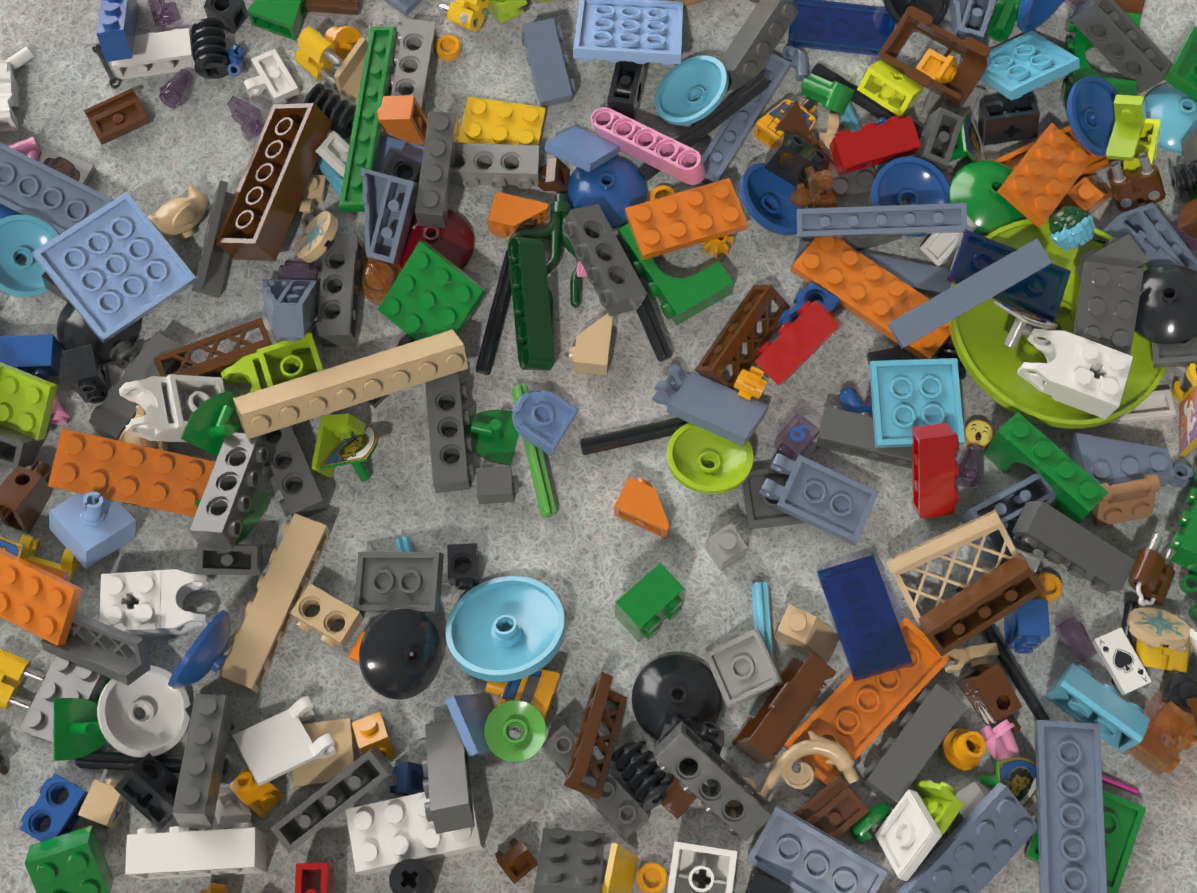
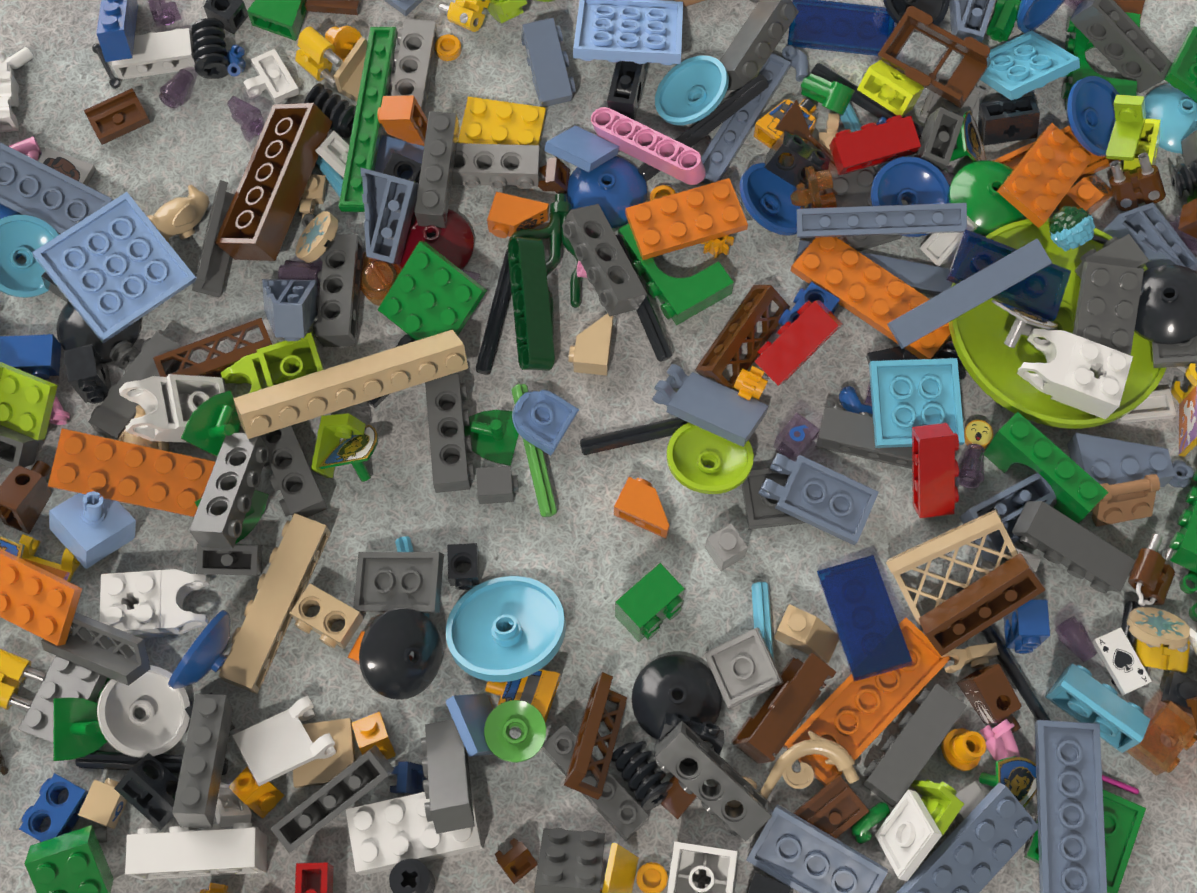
light orange bracket [915,49,957,85] -> none
light orange tile [1035,572,1063,603] -> none

